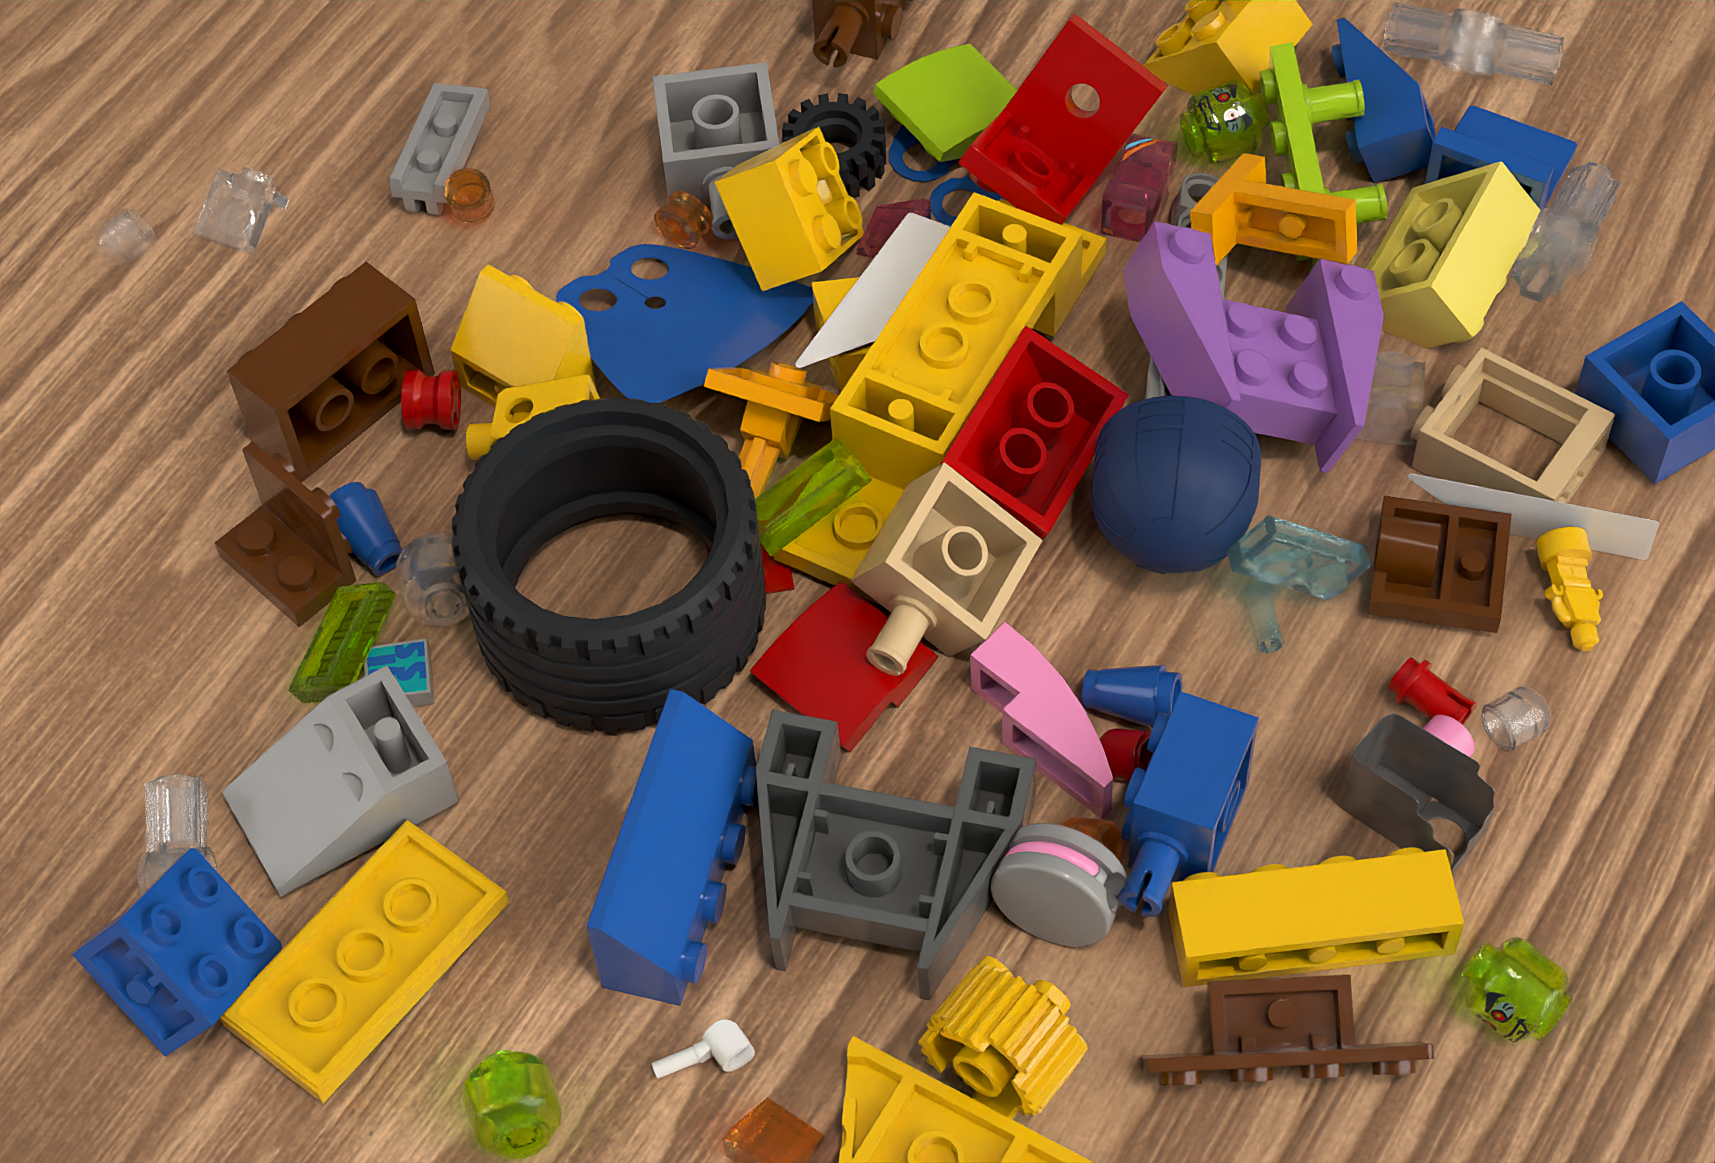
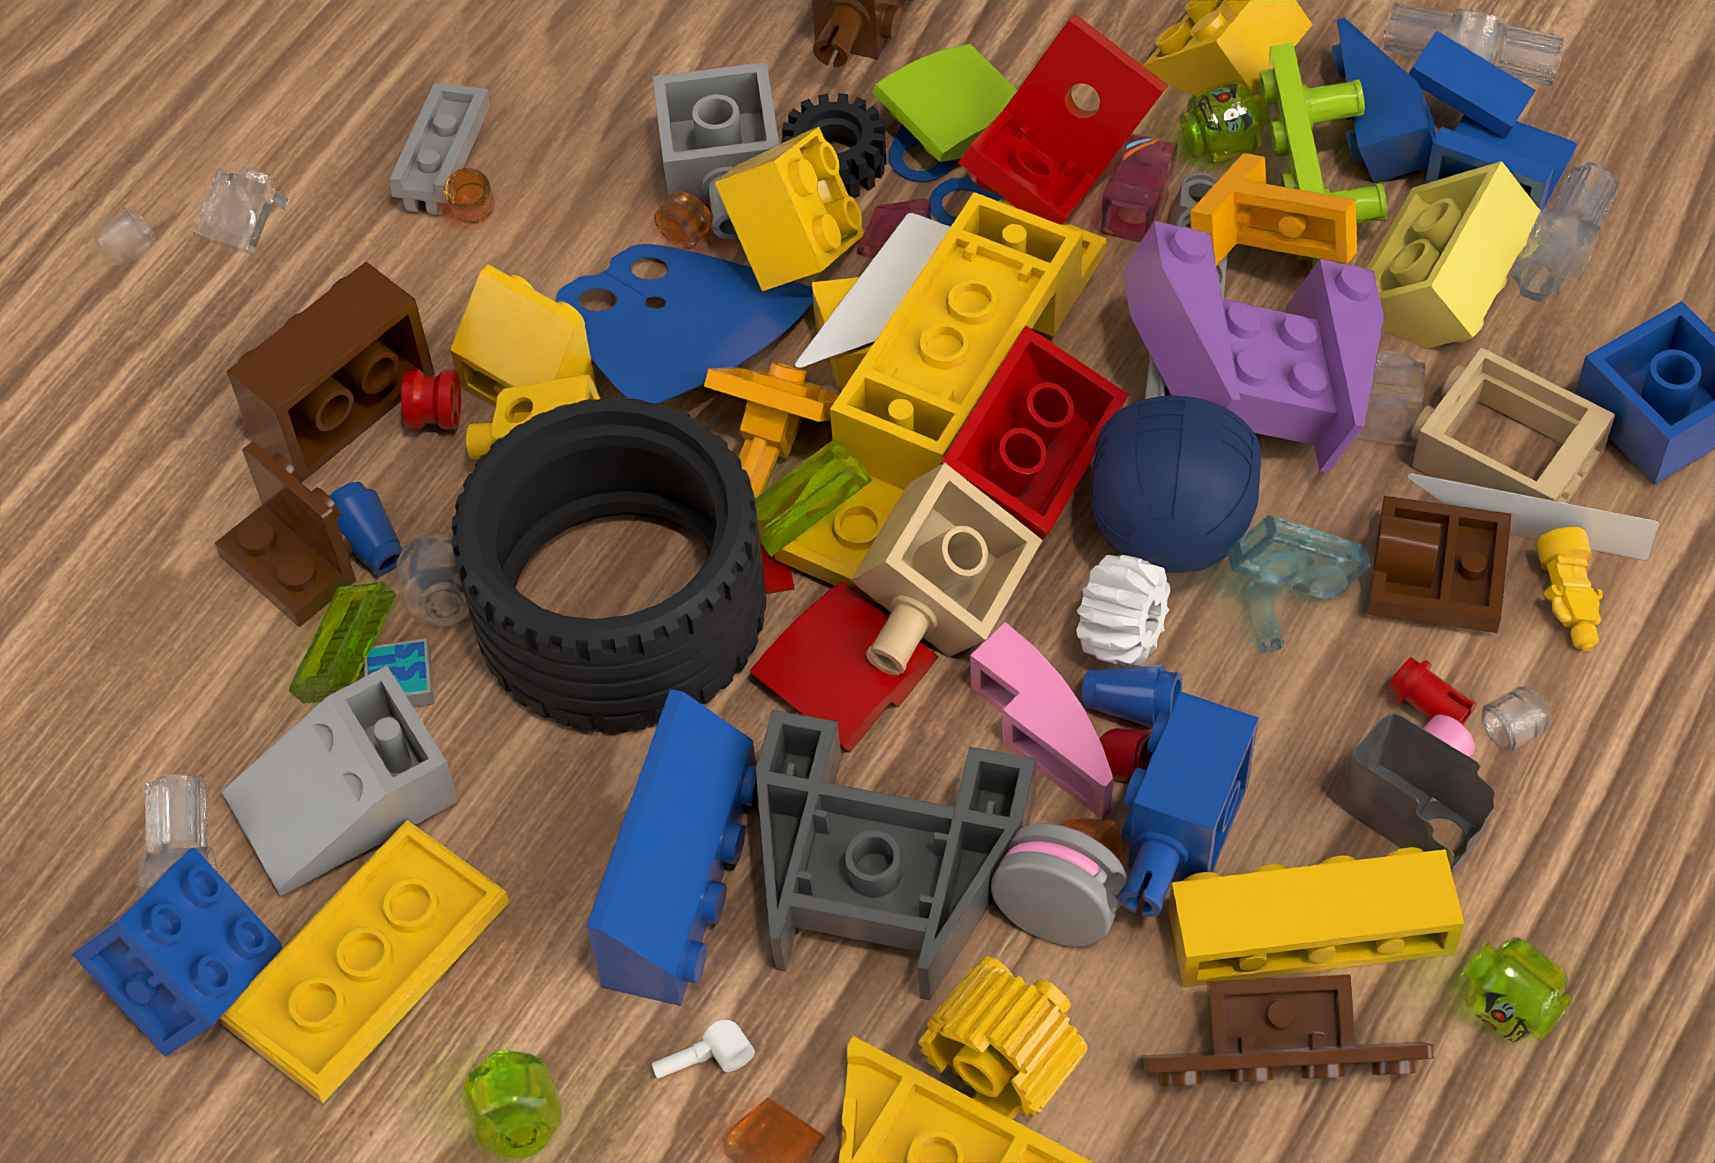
none -> white gear [1076,555,1171,666]
none -> blue tile [1409,31,1536,139]

